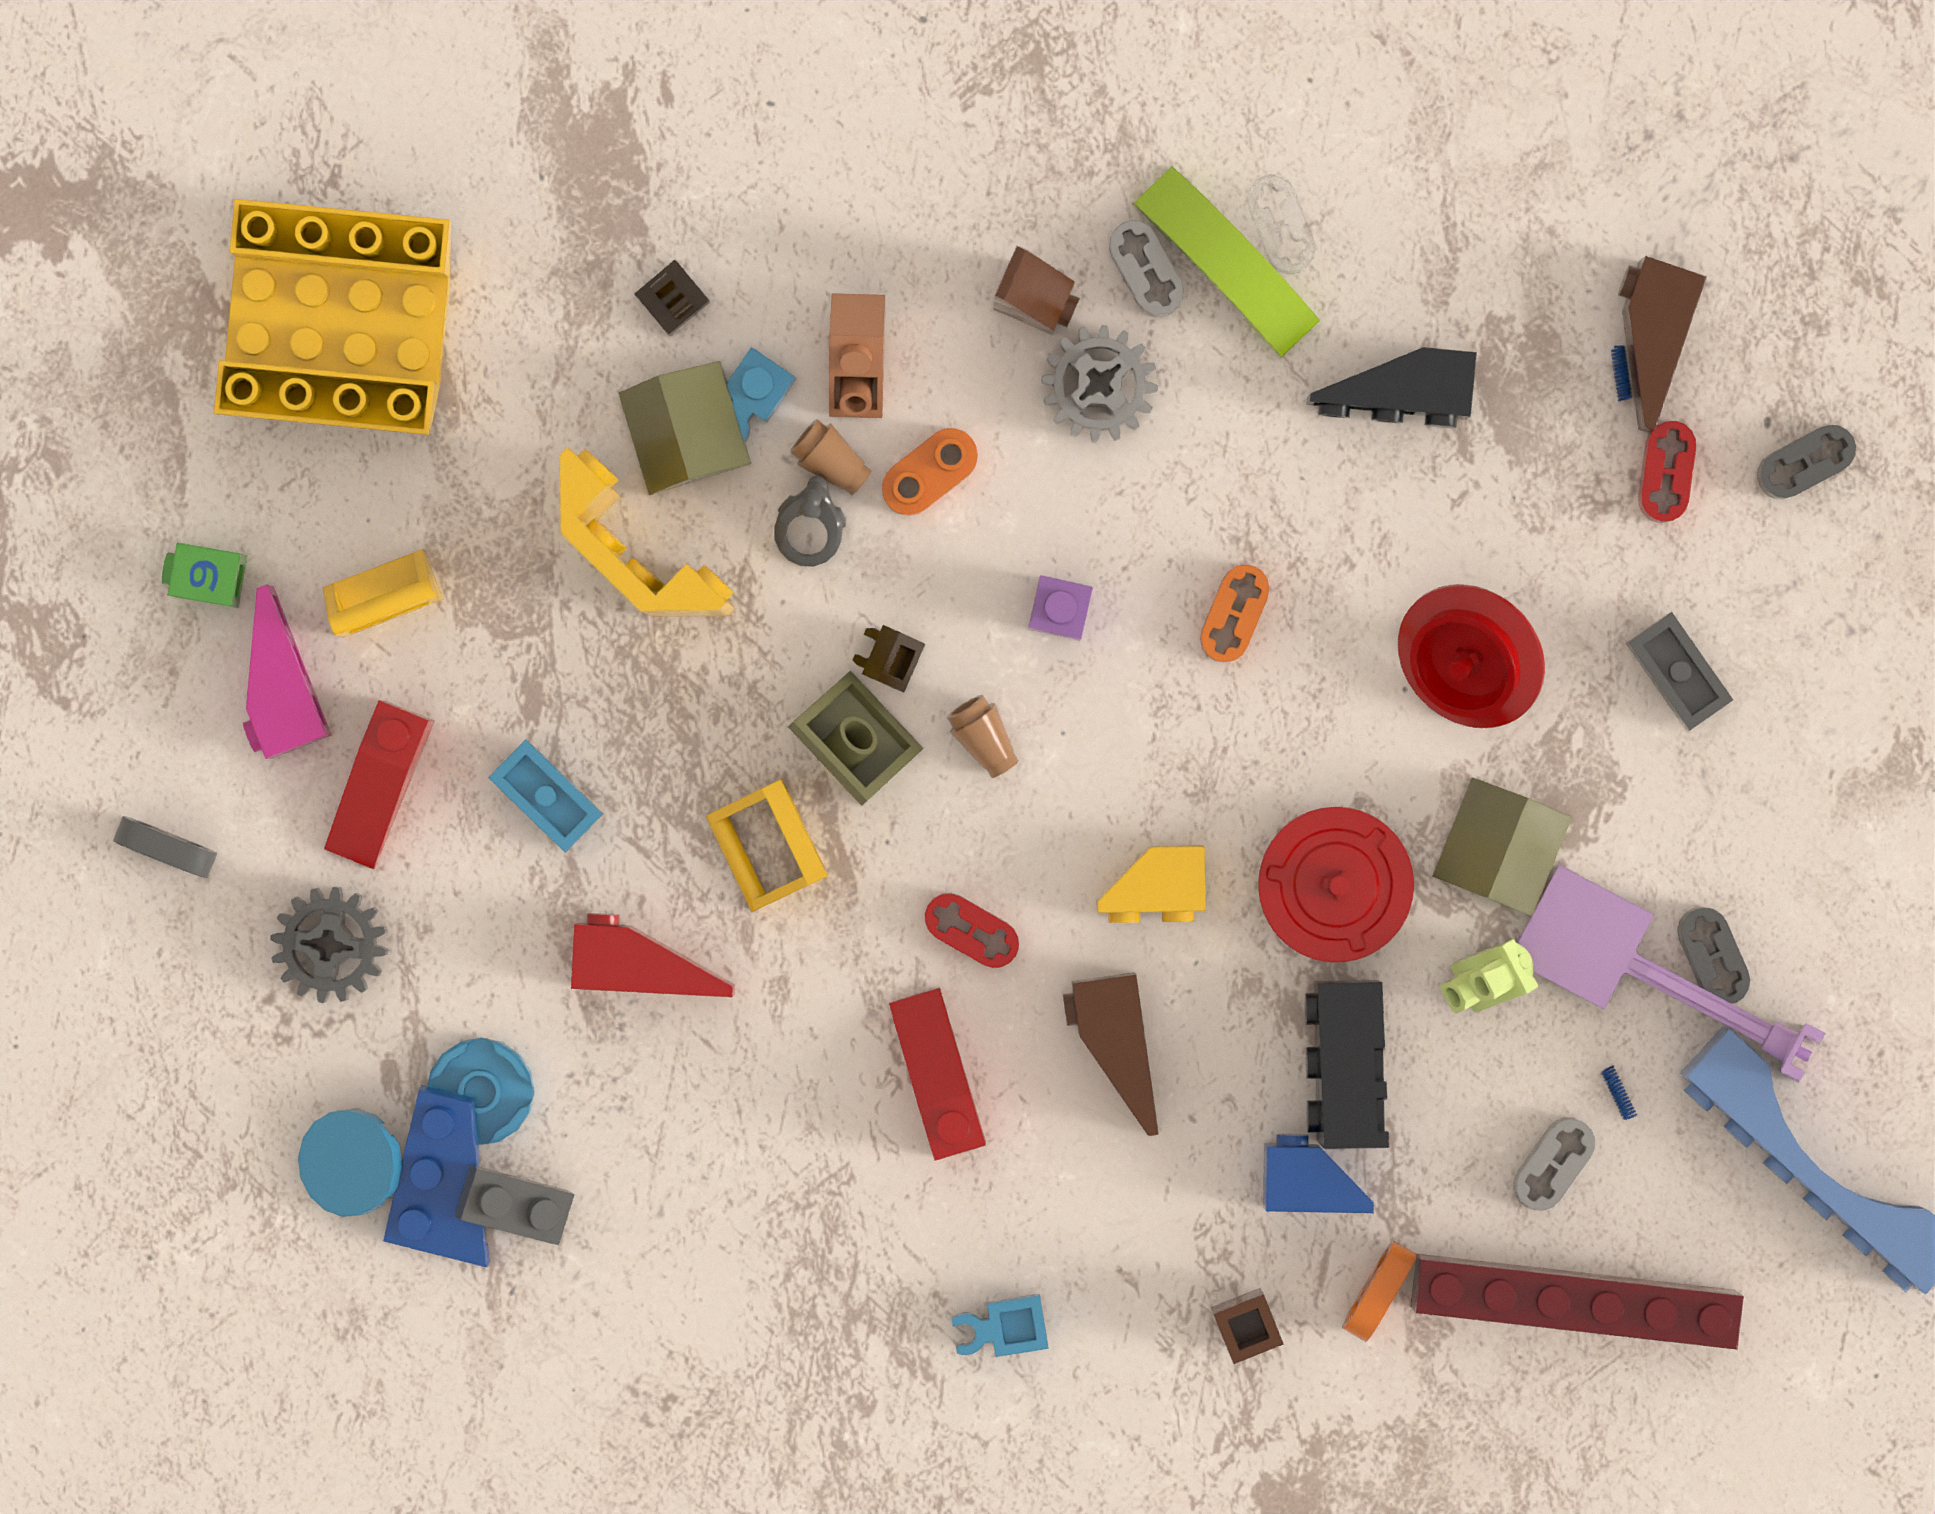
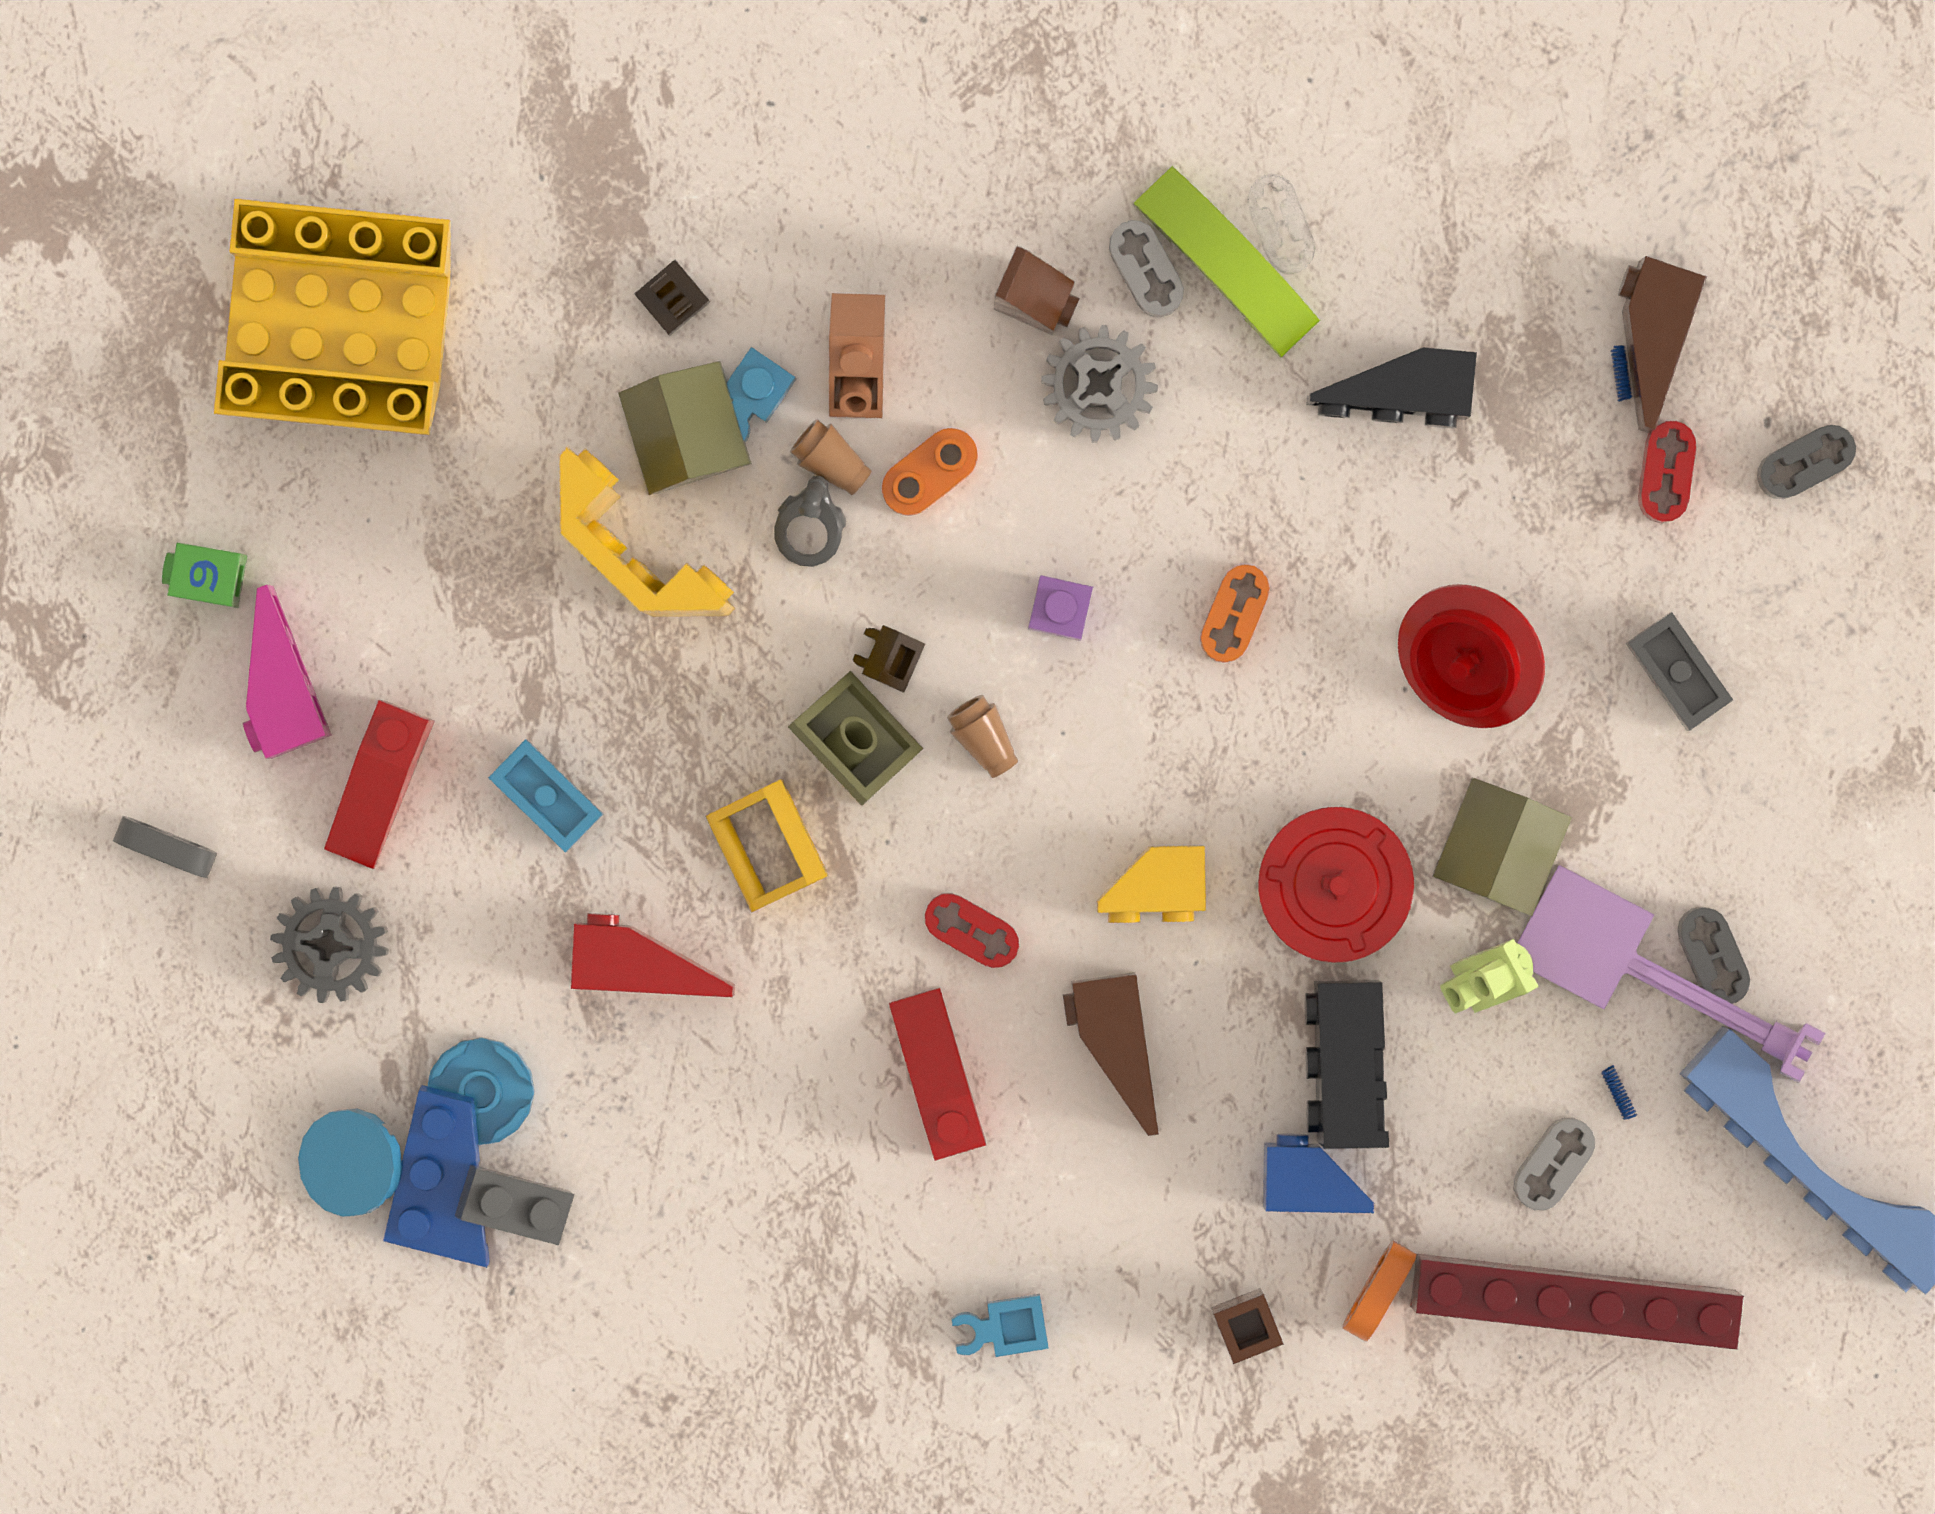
yellow tile [323,549,444,638] -> none

